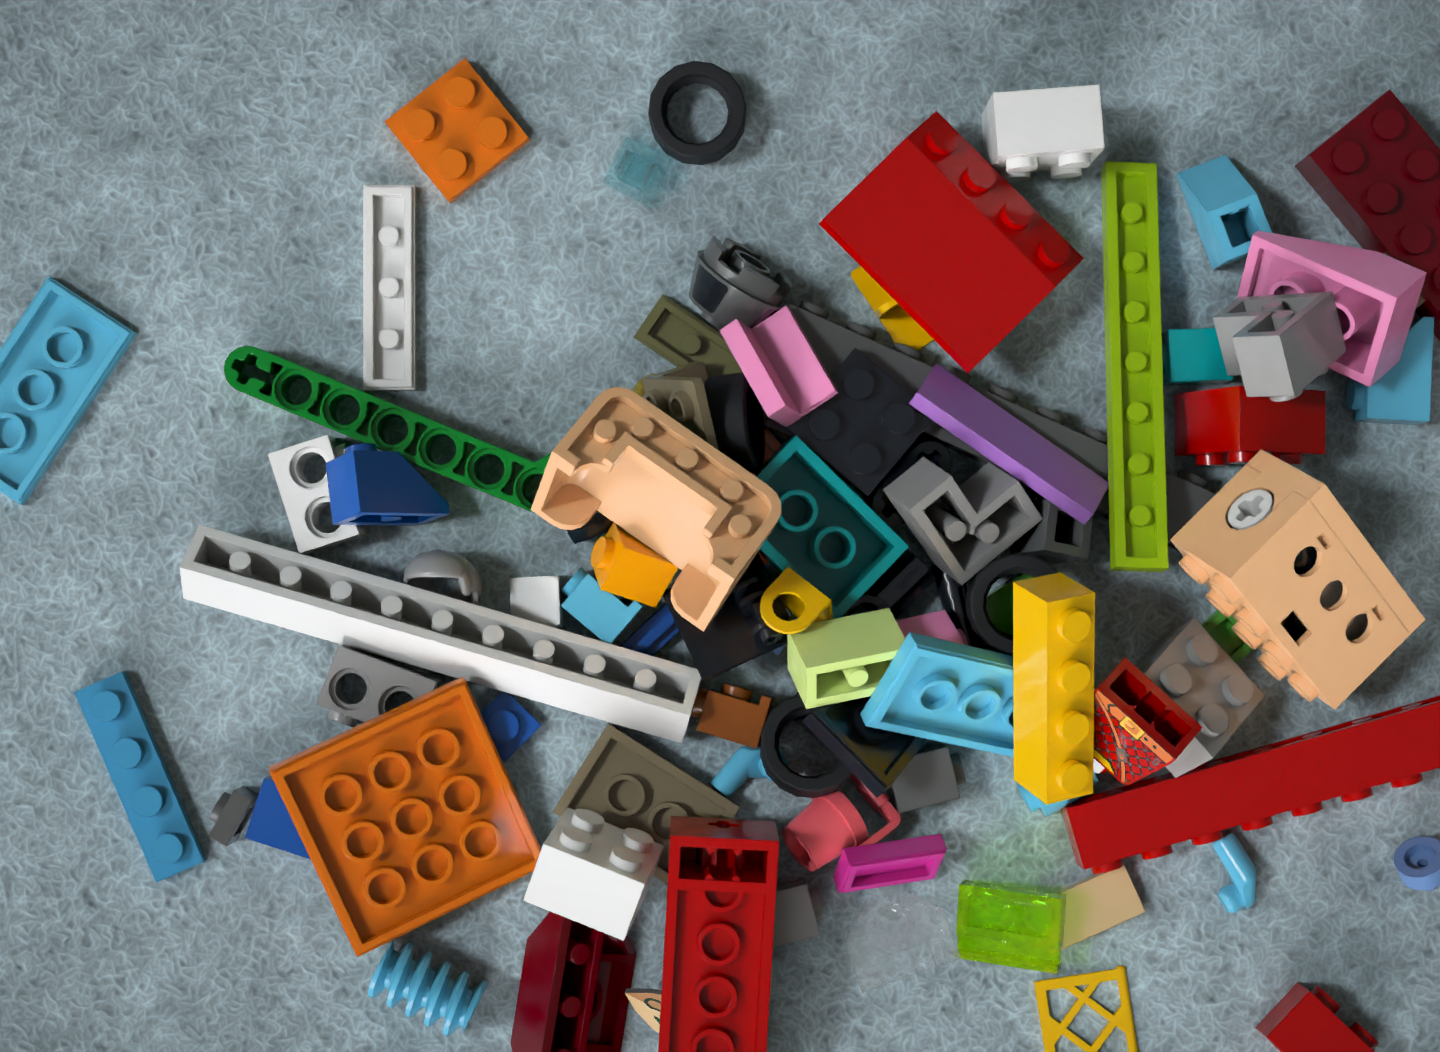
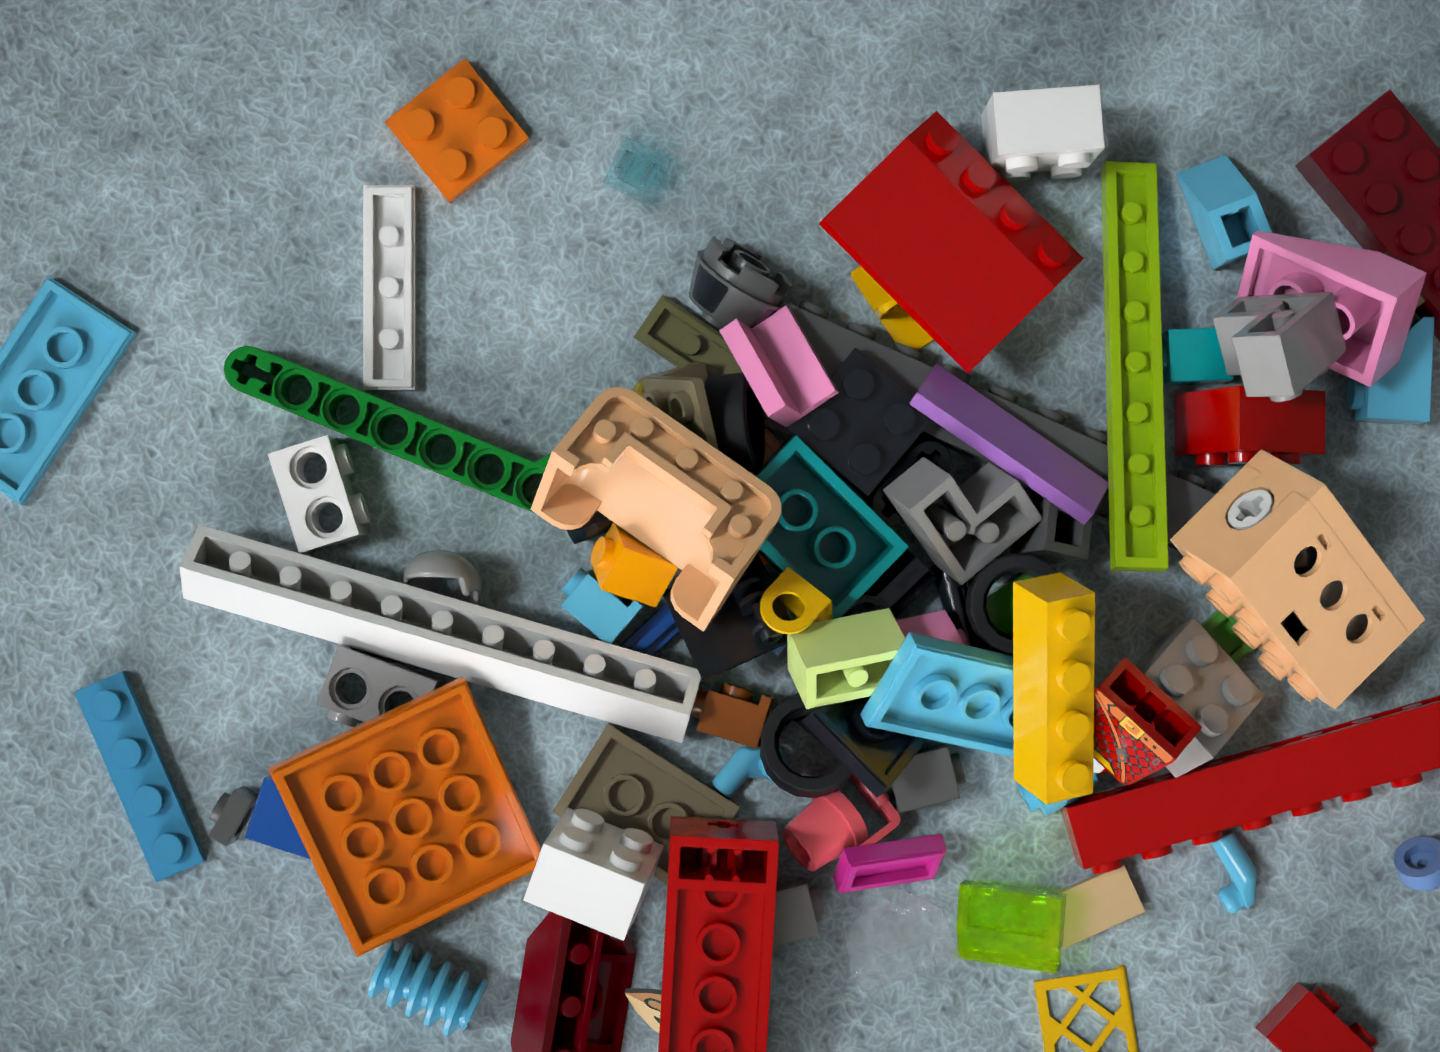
blue slope [326,443,450,526] -> none
blue plate [481,691,542,762] -> none
white slope [509,575,563,628] -> none
black tyre [648,61,746,165] -> none

